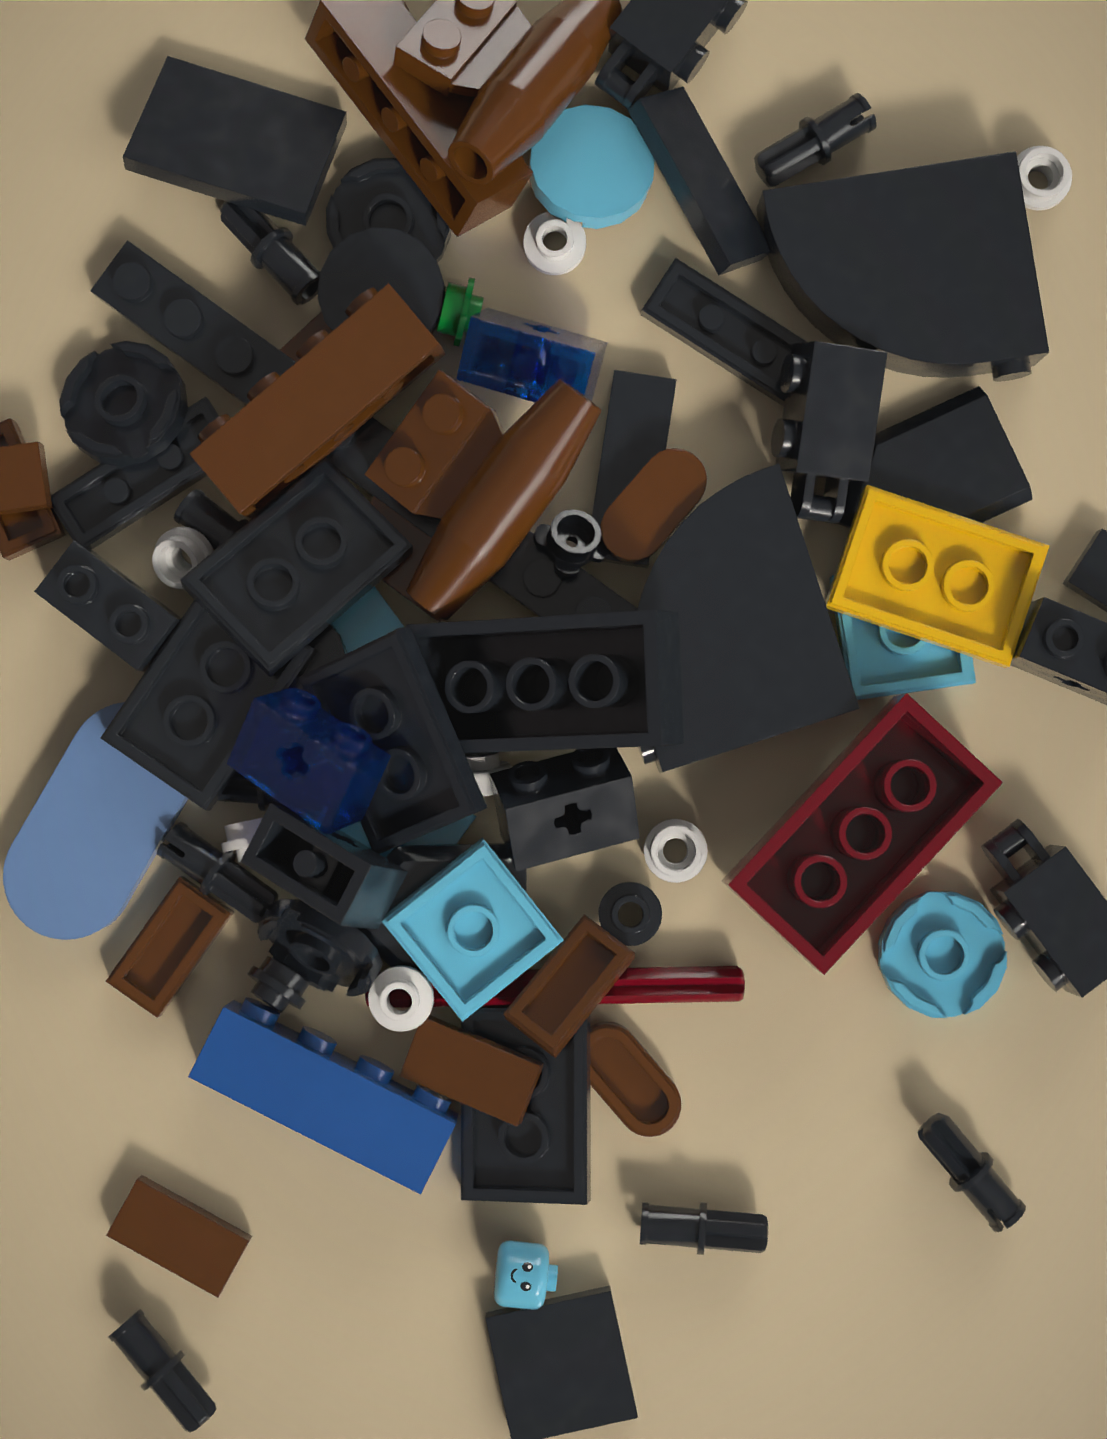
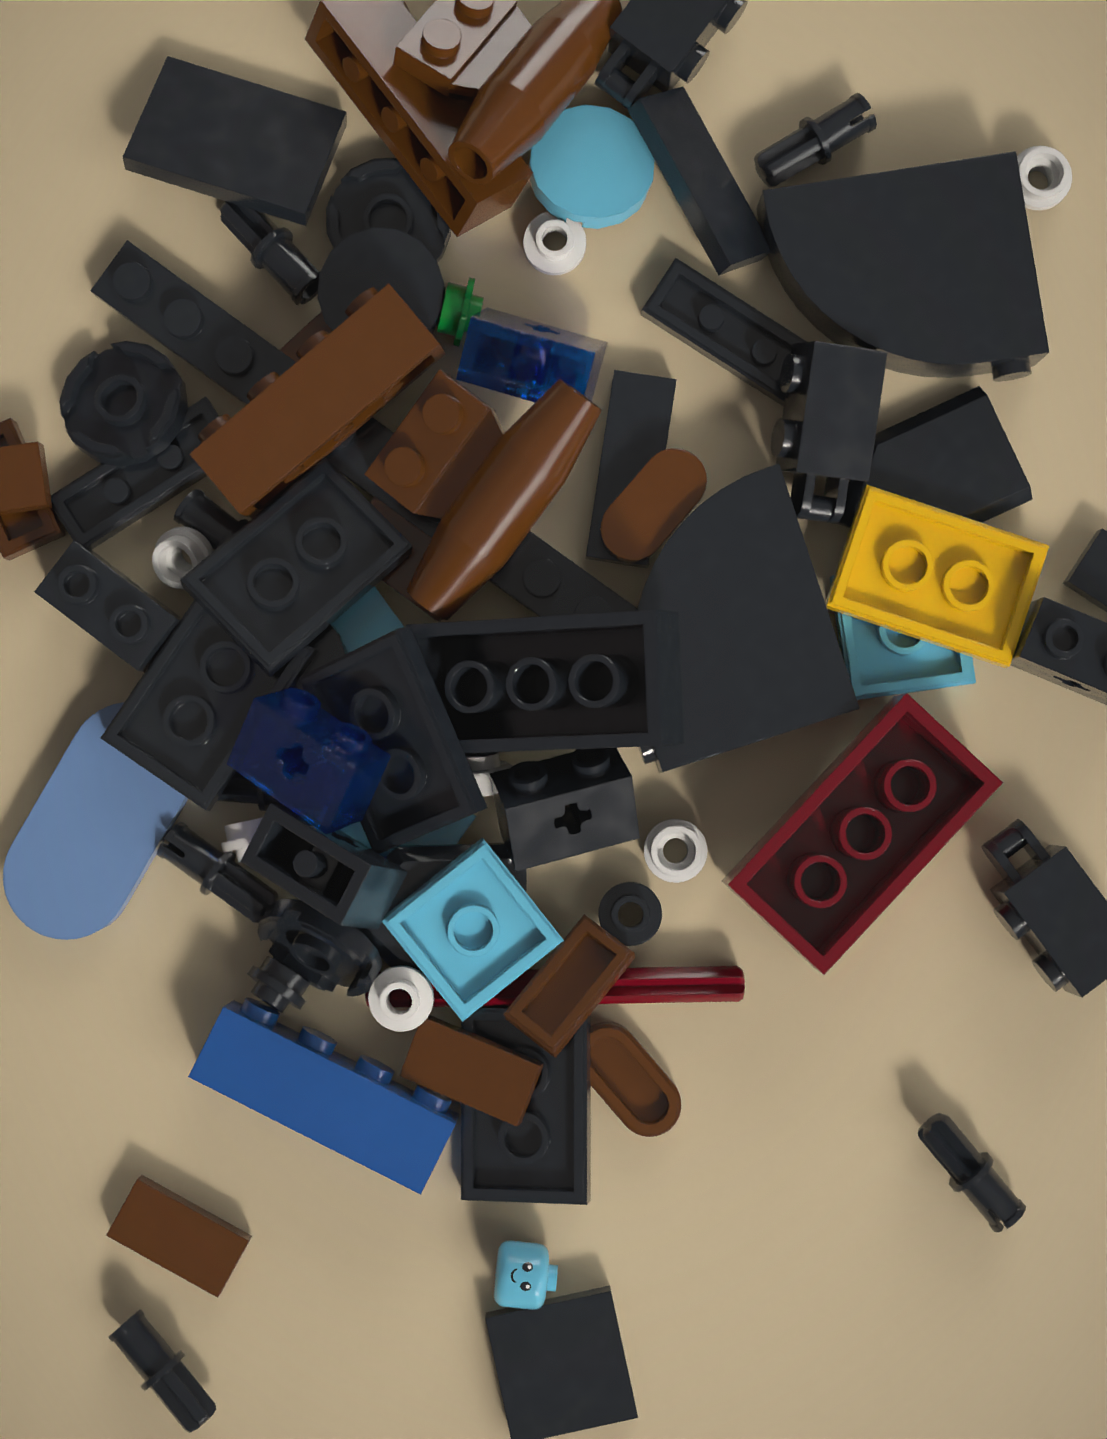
reddish brown tile [106,876,234,1018] -> none
black plate [533,509,609,577] -> none
black axle [640,1202,769,1255] -> none
medium azure tile [878,891,1007,1018] -> none

